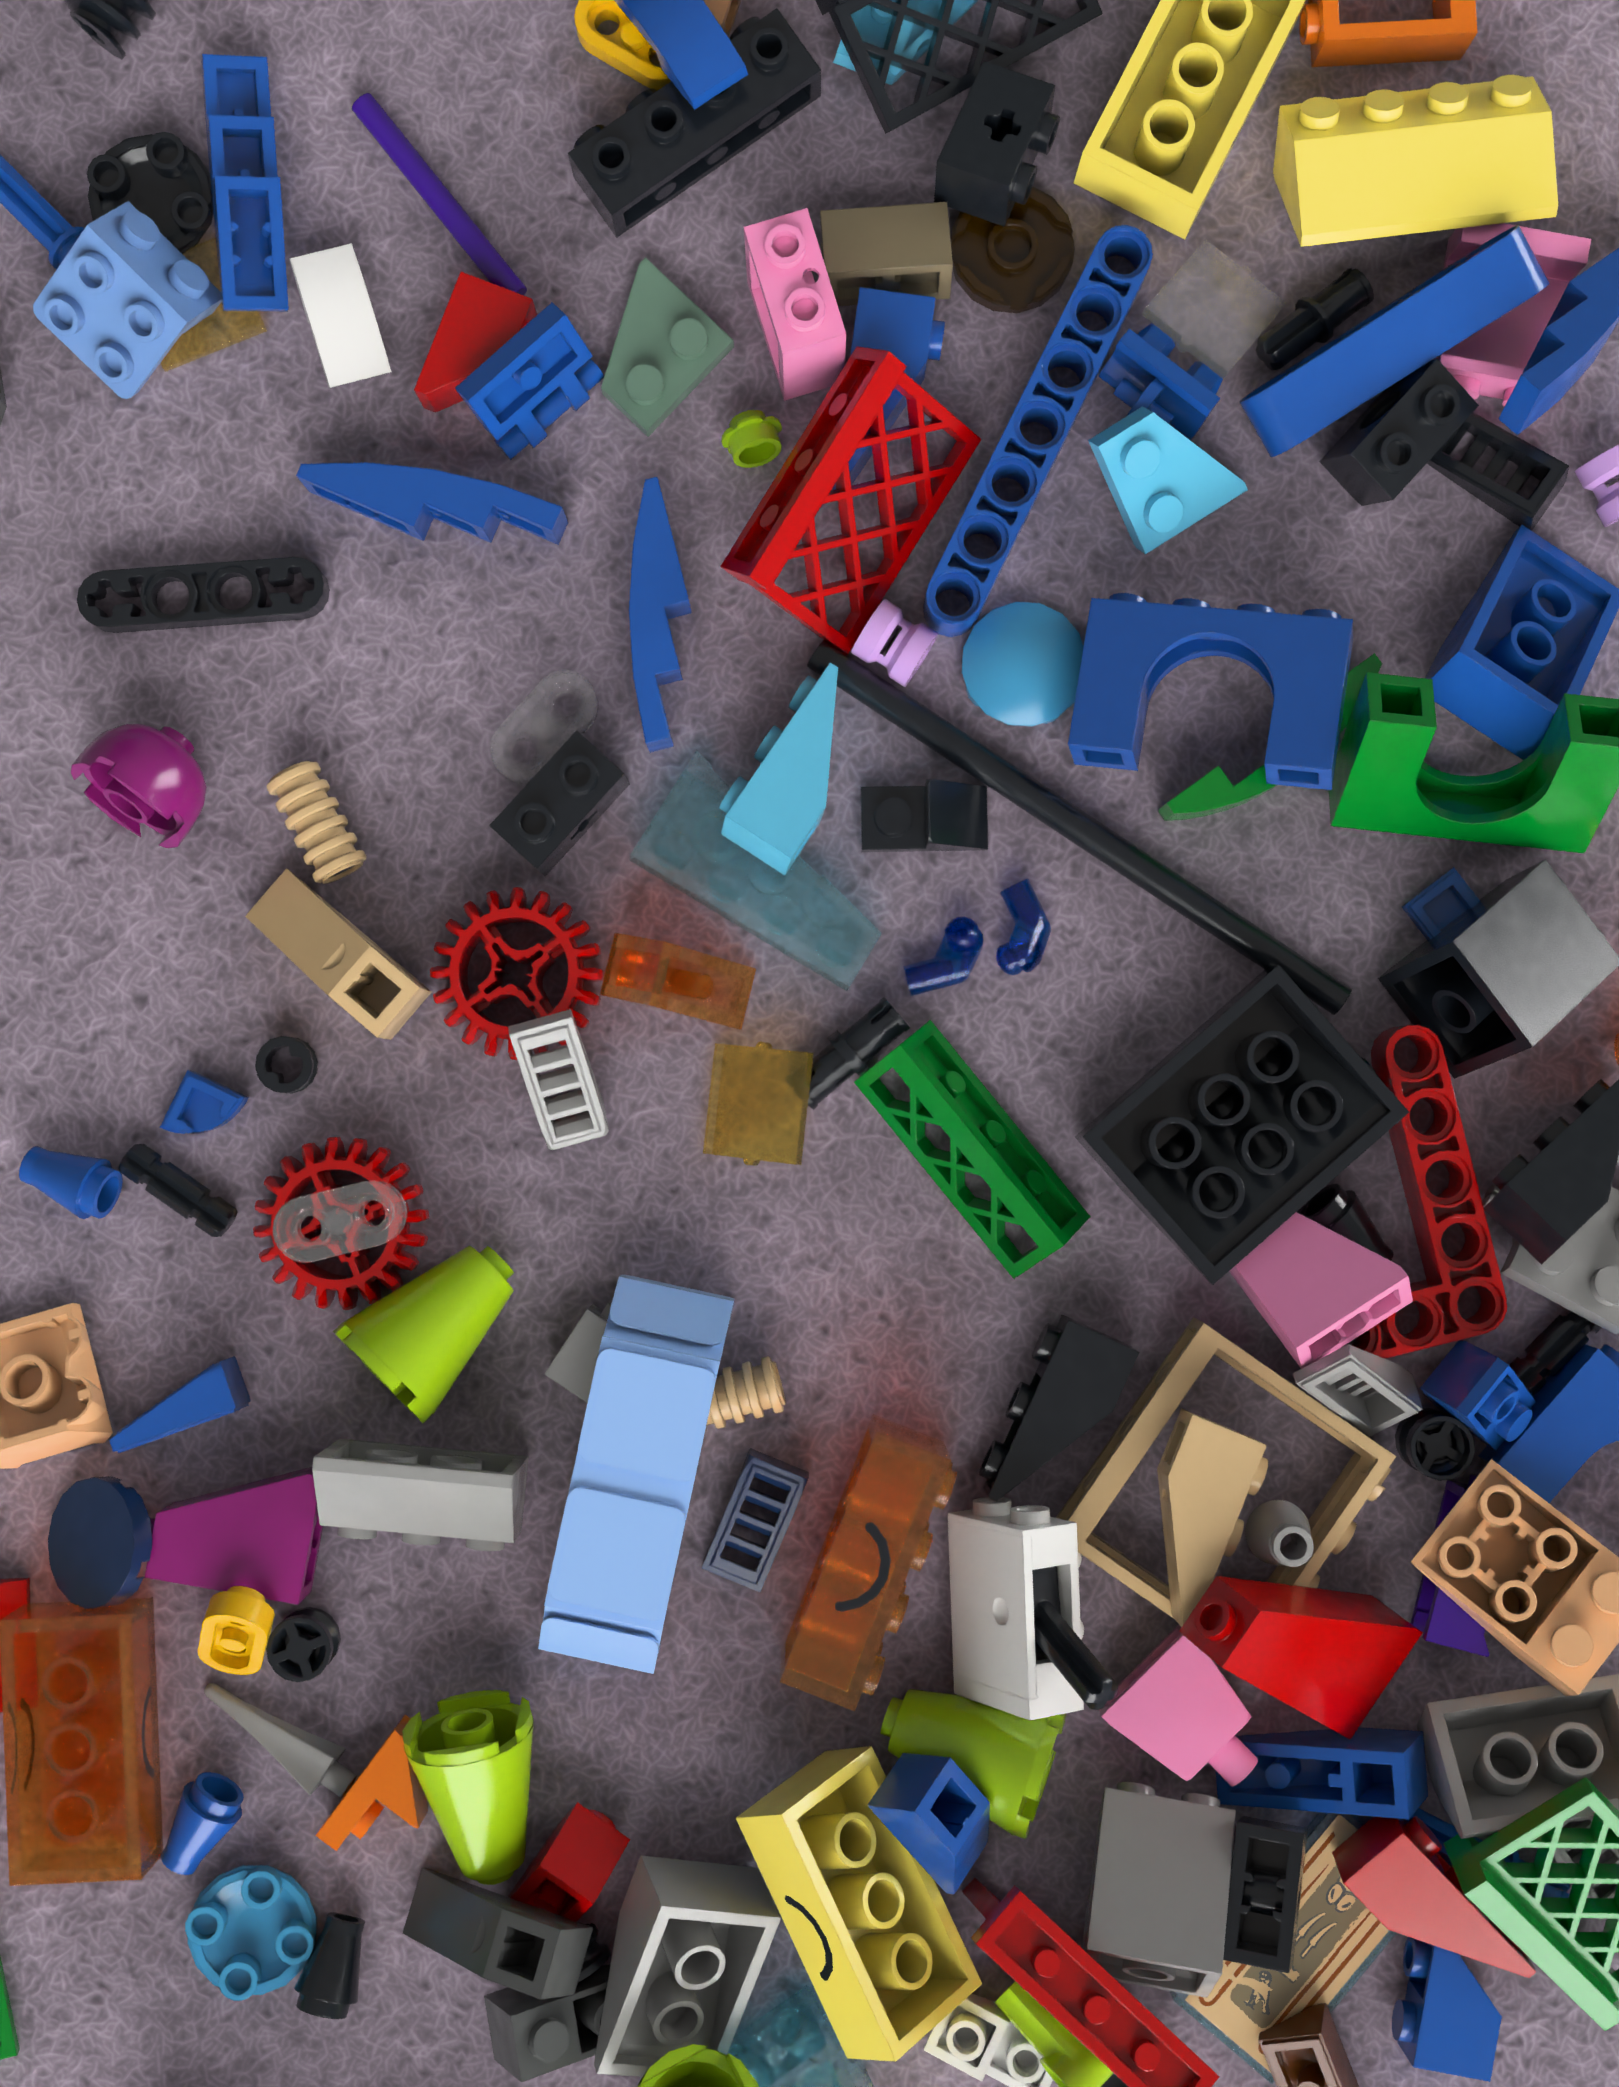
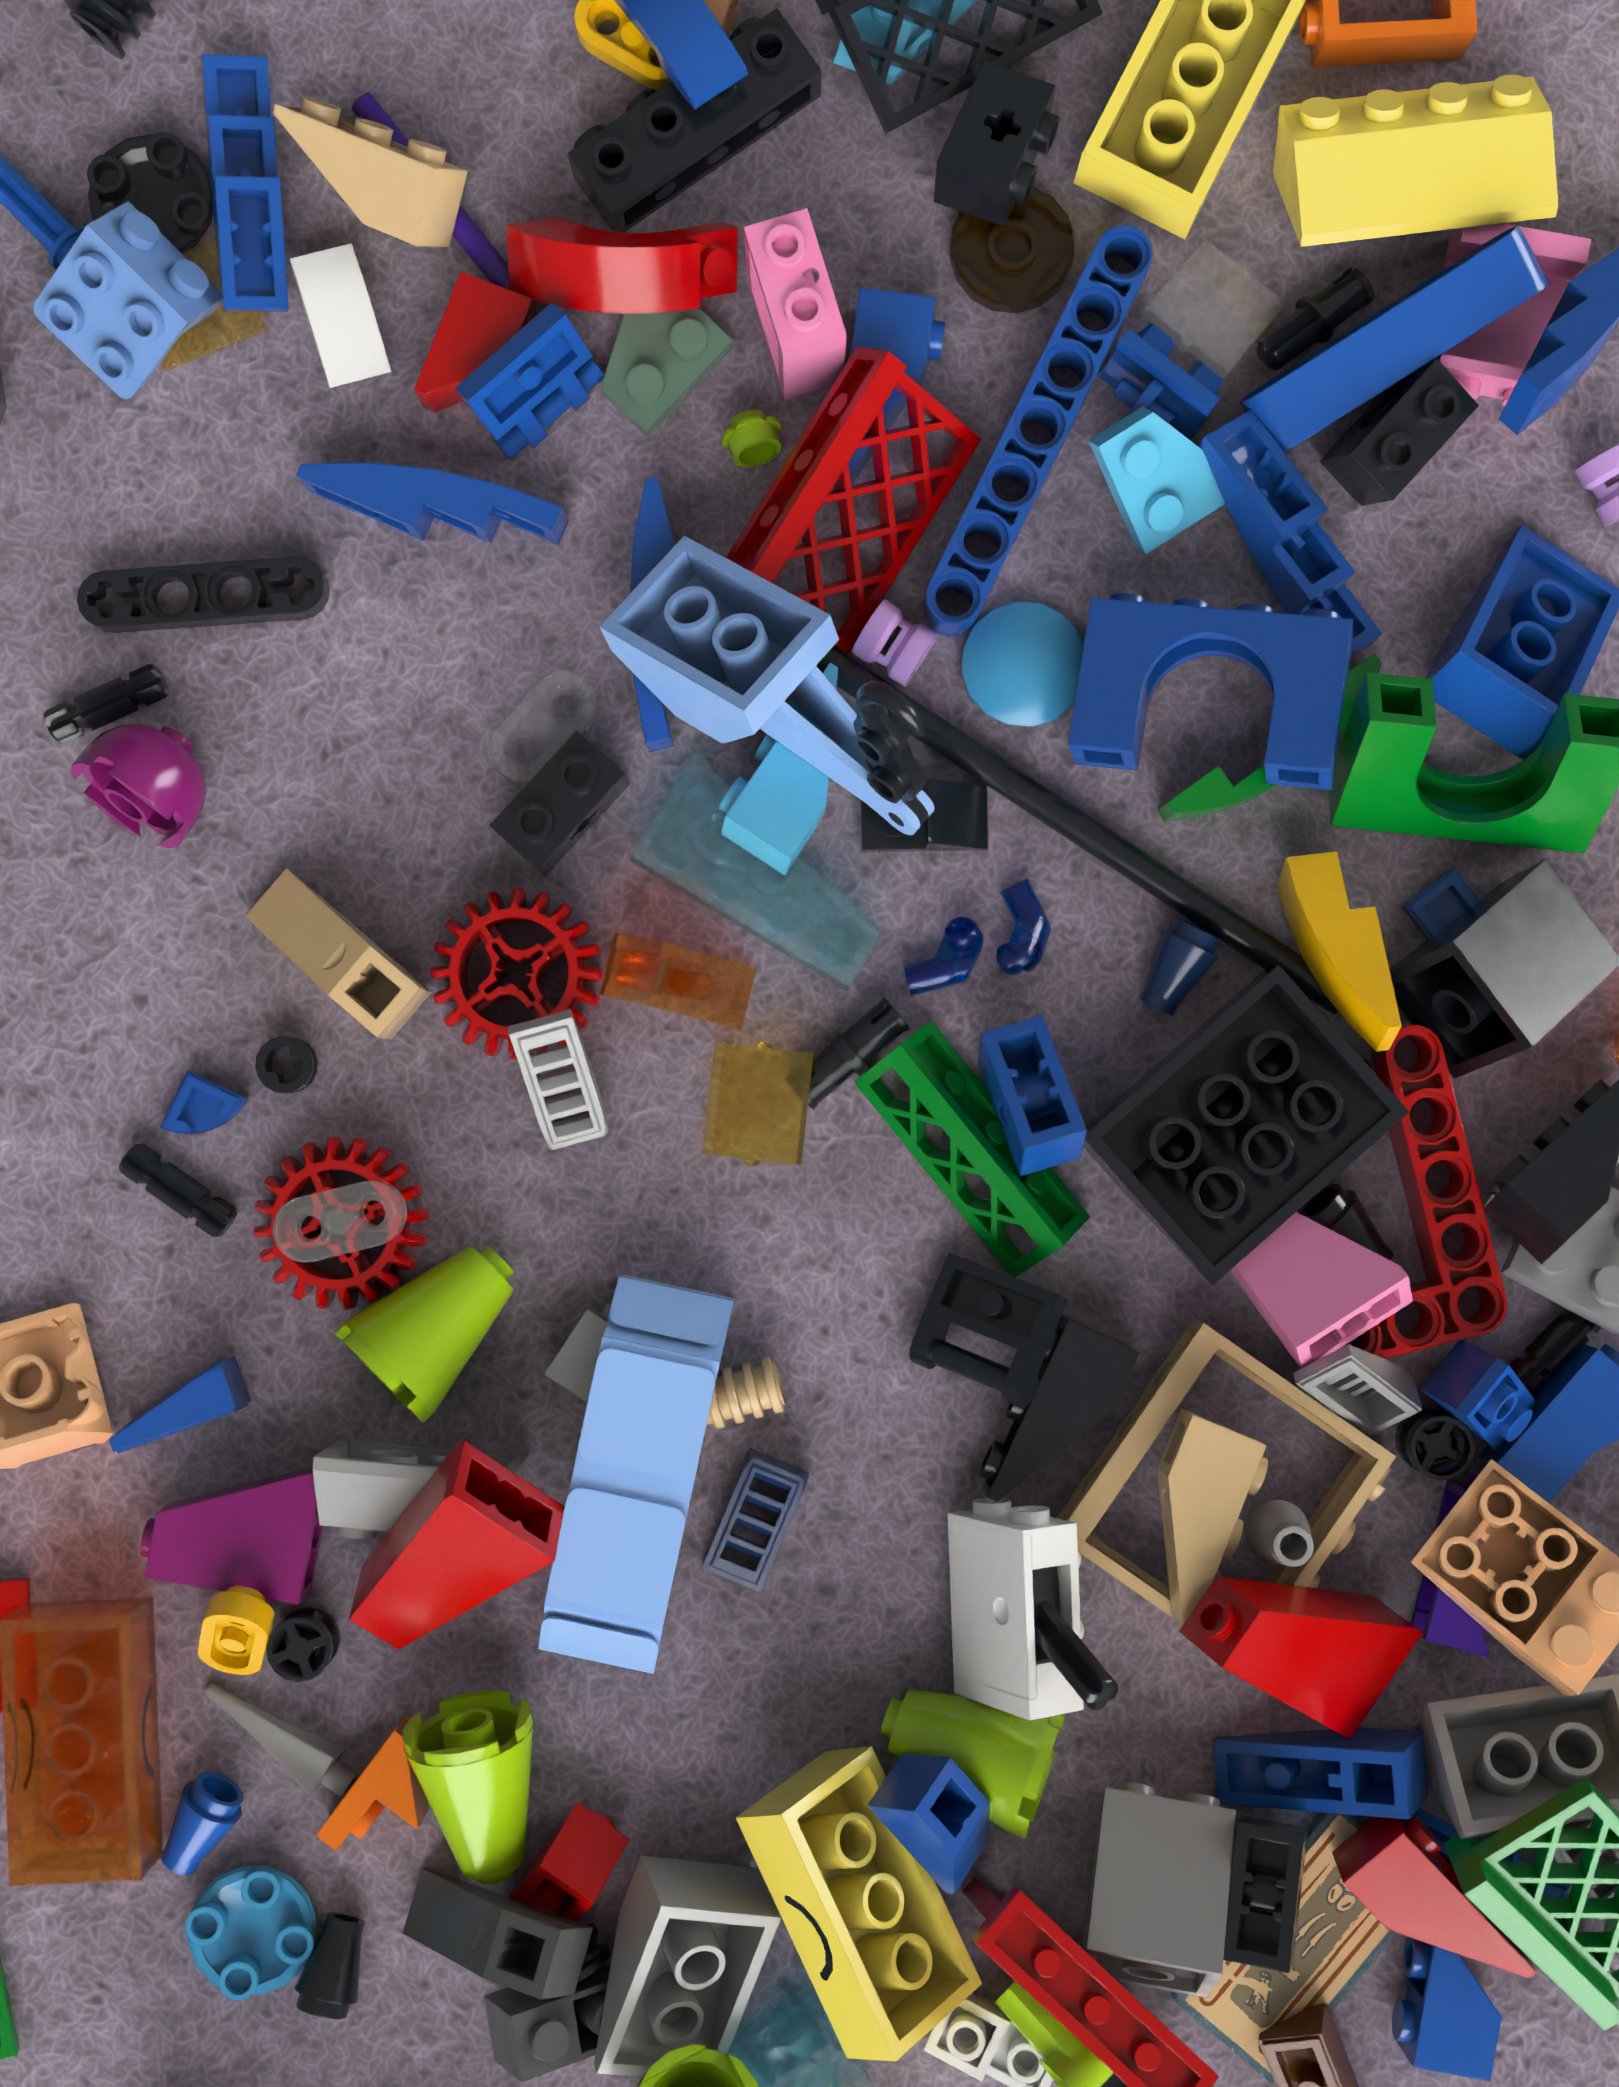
blue cone [19,1146,123,1219] -> none
dark blue tile [48,1476,153,1609] -> none
tan piece [266,761,366,884] -> none
clear orange brick [780,1414,957,1711] -> none
dark tan hinge [820,202,953,306] -> none
bright pink torso [1099,1625,1258,1787] -> none
black slope [1426,412,1569,531] -> none
none -> black axle [43,664,169,743]
none -> tan slope [273,97,468,247]
none -> red slope [349,1440,564,1650]
none -> red arch [506,216,738,313]
none -> light blue slope [600,536,935,835]
none -> black plate [909,1253,1068,1408]
none -> blue brick [978,1015,1087,1177]
none -> dark blue cone [1139,917,1221,1016]
none -> blue slope [1200,410,1383,658]
none -> yellow slope [1277,851,1402,1052]

